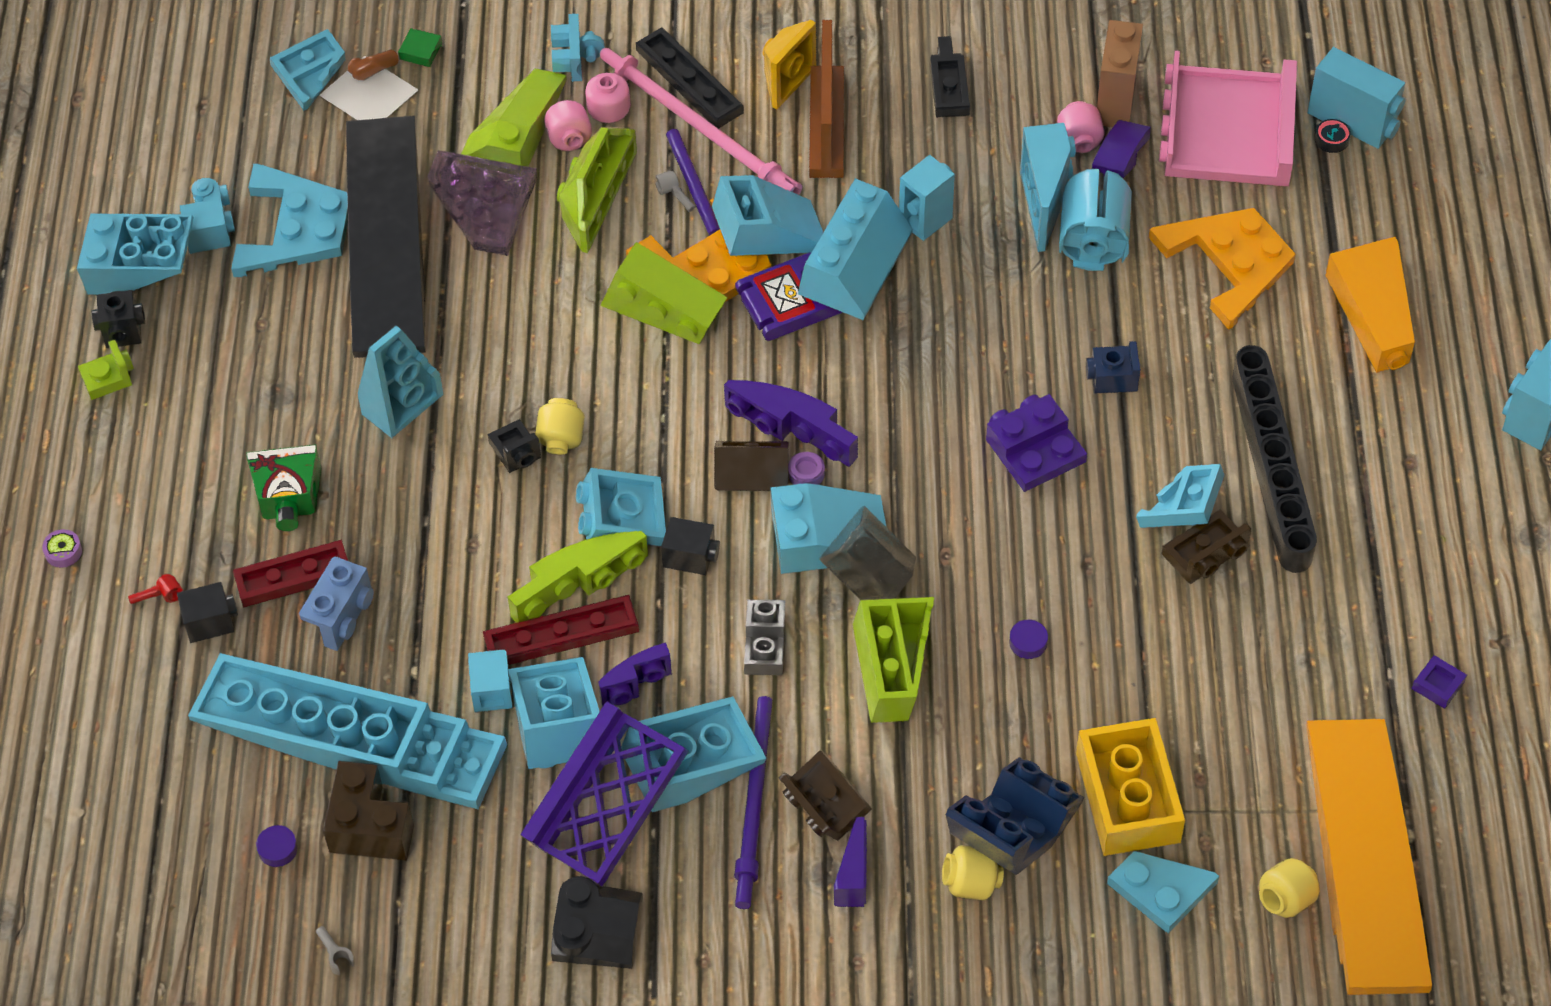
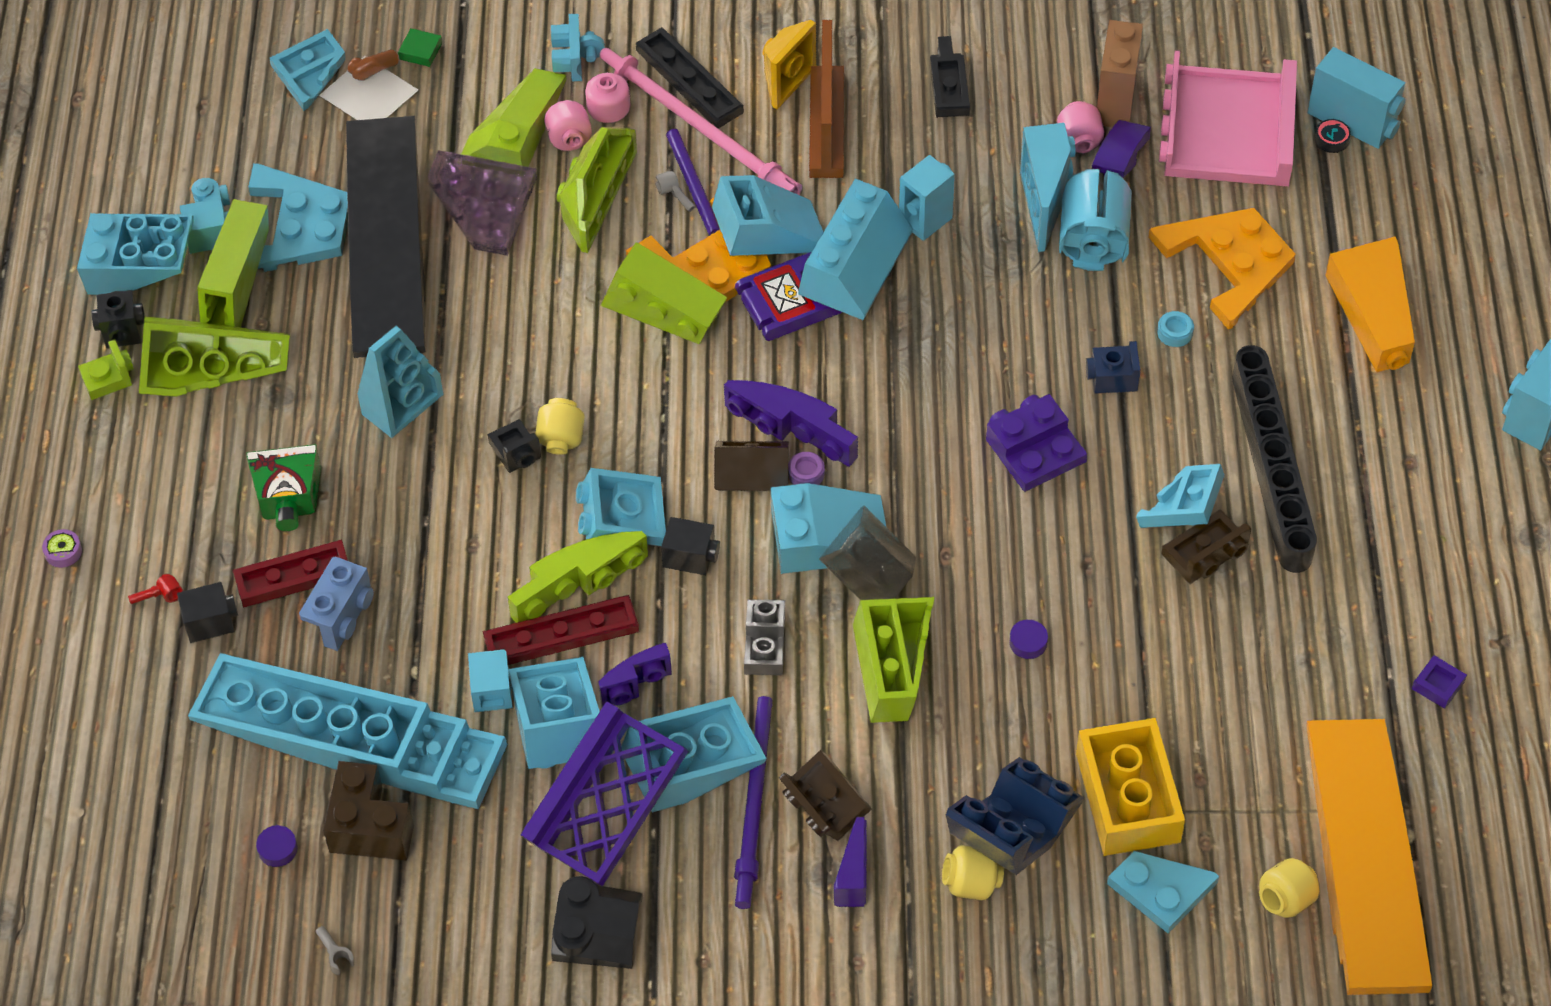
none -> lime wedge [139,317,290,397]
none -> lime slope [197,199,269,328]
none -> medium azure tile [1157,311,1194,347]

